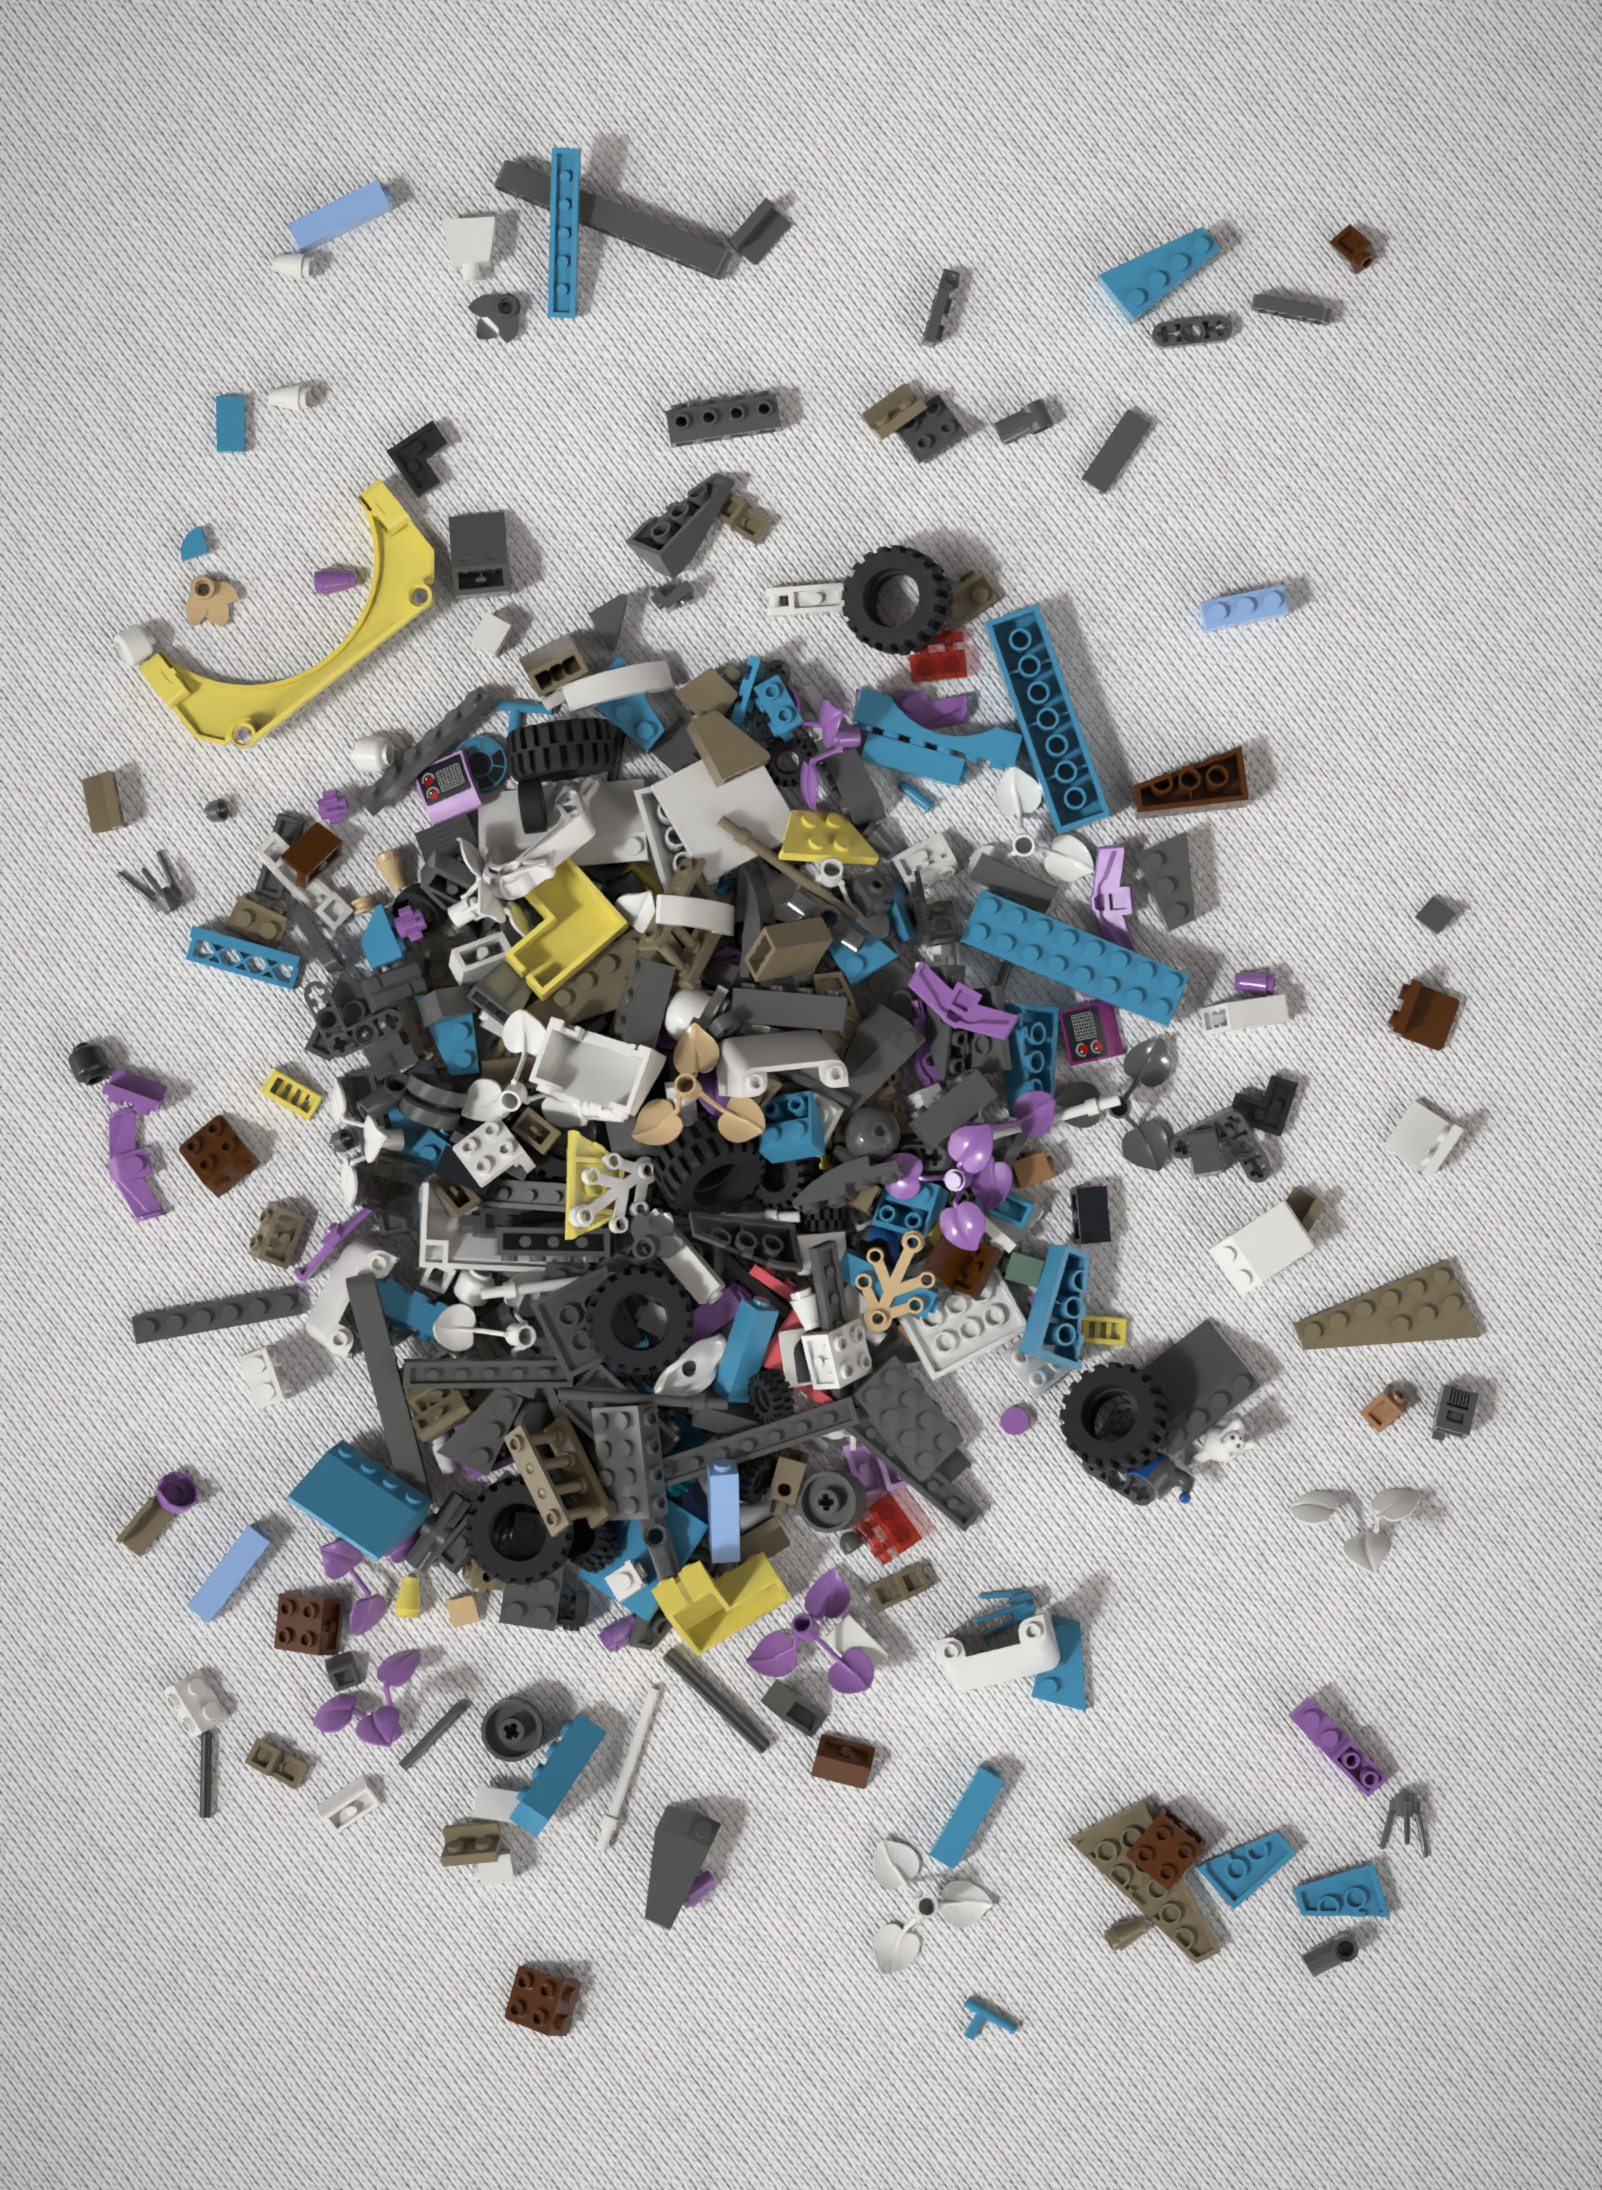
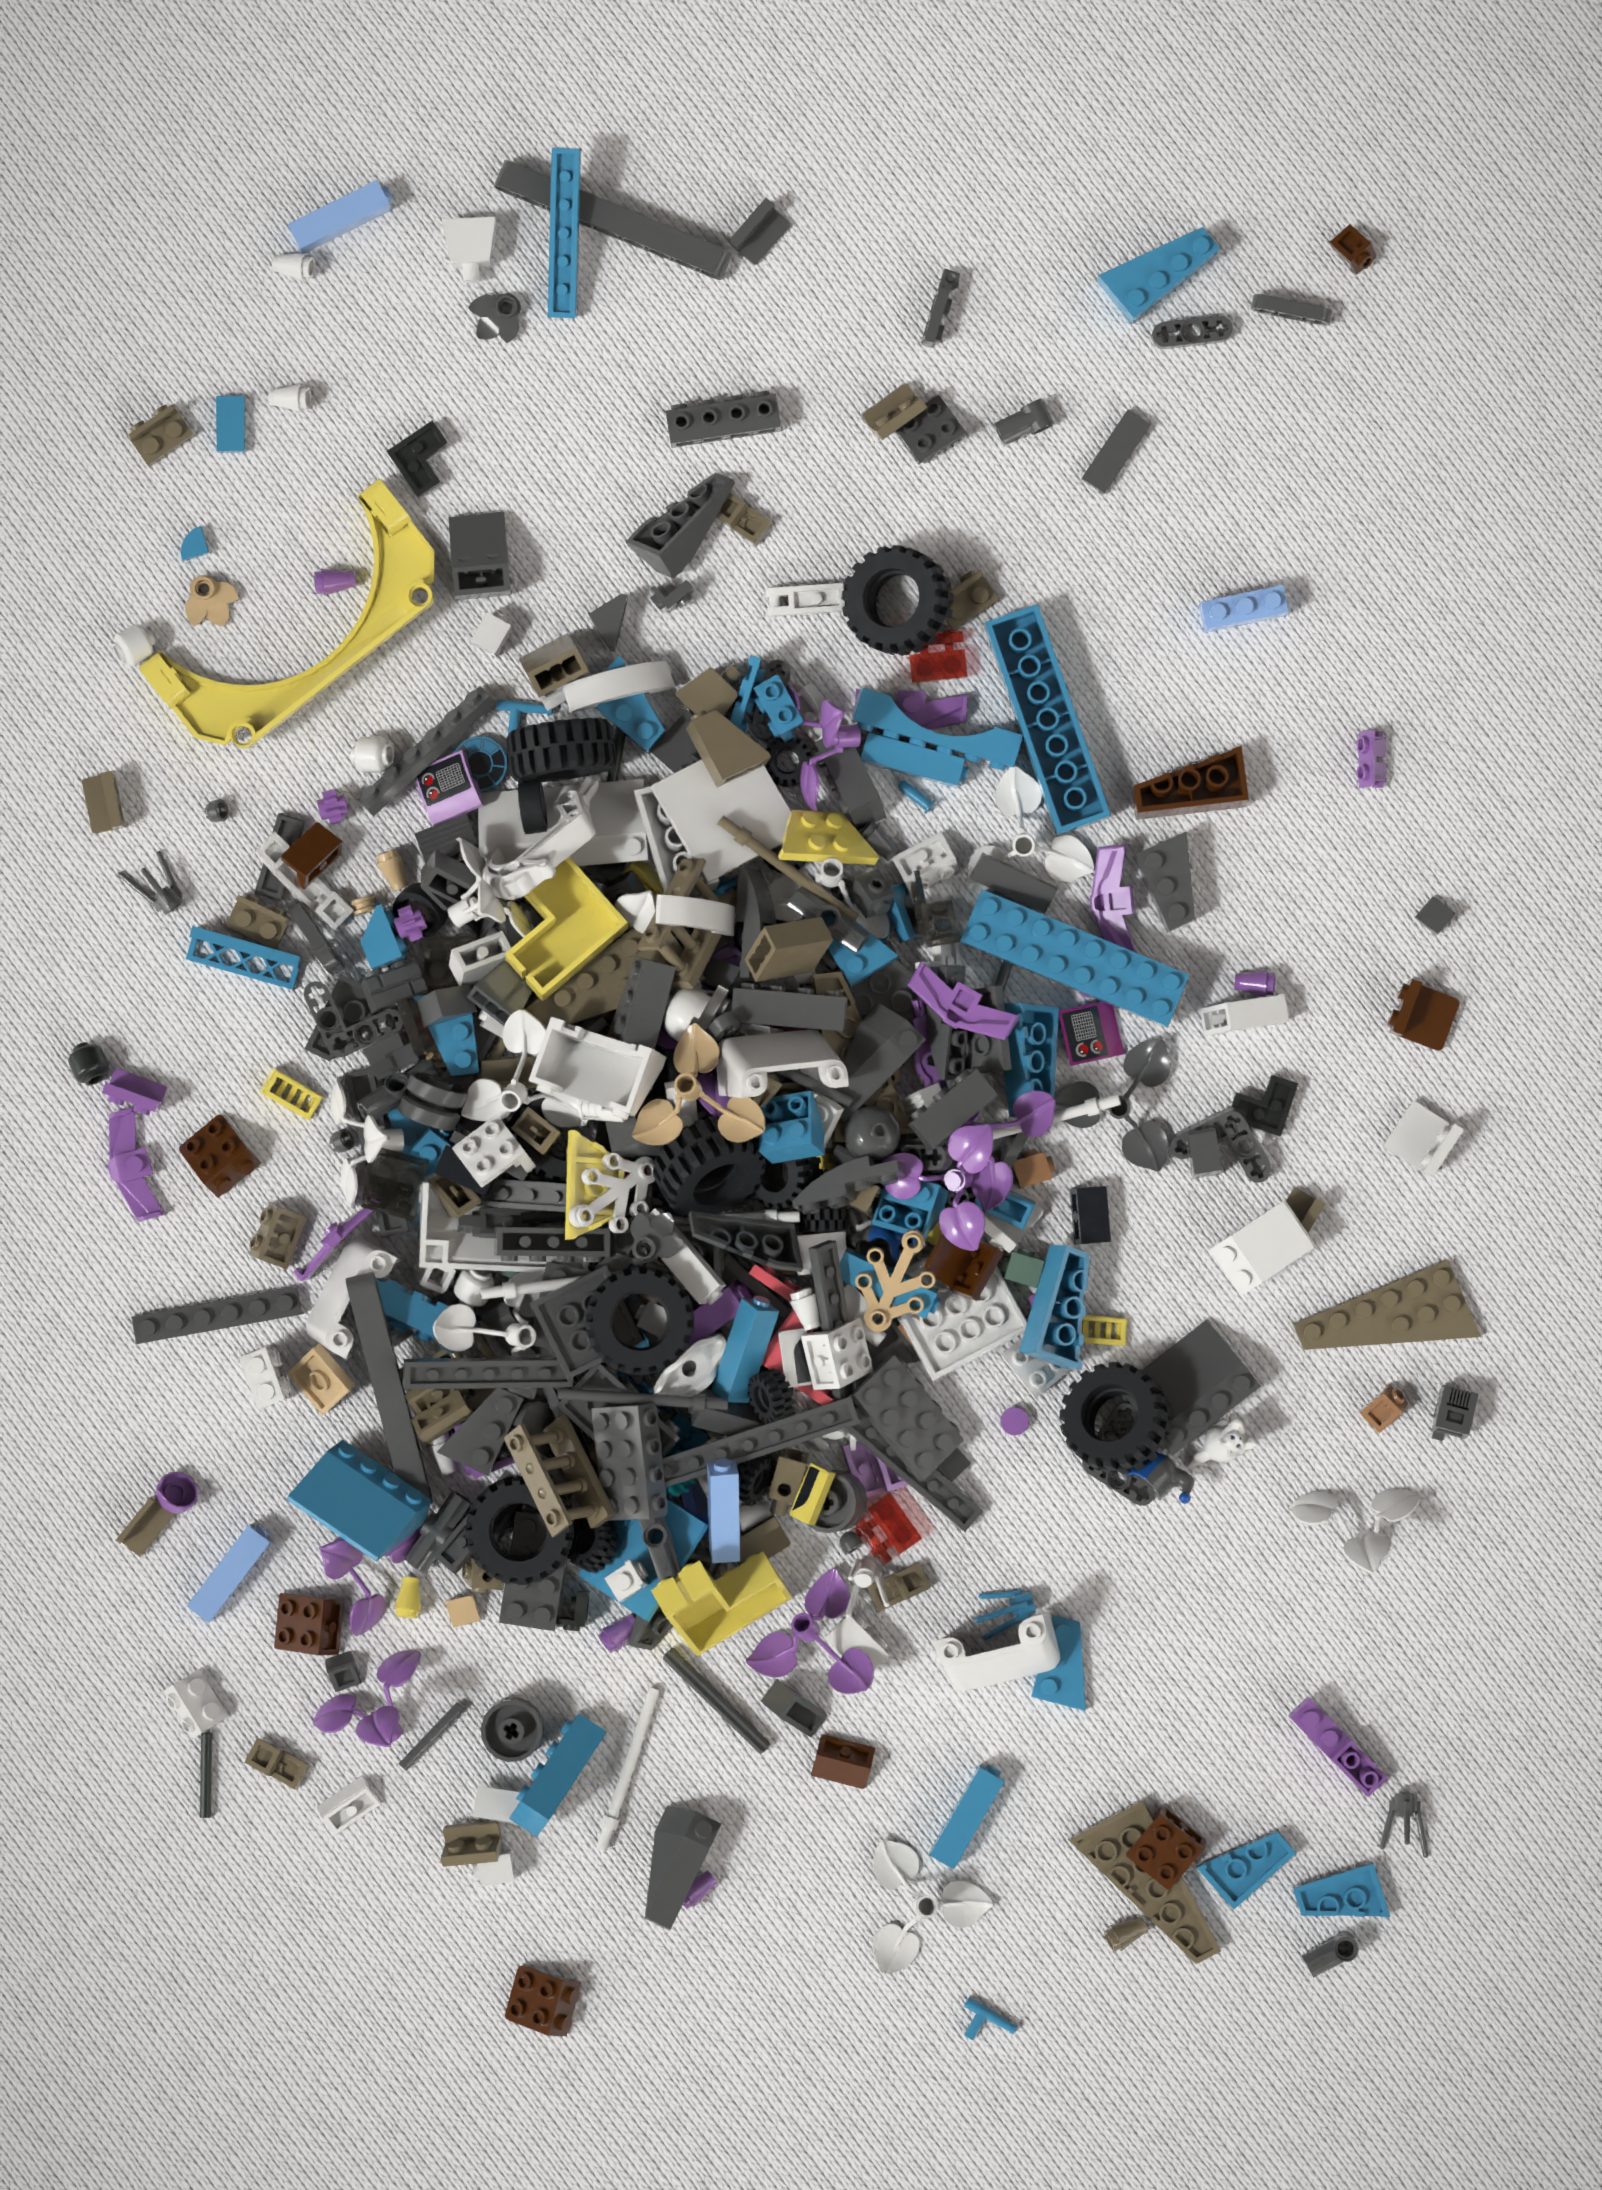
none -> dark tan bracket [127,404,195,467]
none -> tan plate [287,1343,356,1416]
none -> light yellow slope [789,1462,836,1526]
none -> white plant [846,1559,890,1618]
none -> medium lavender hinge [1357,730,1386,788]

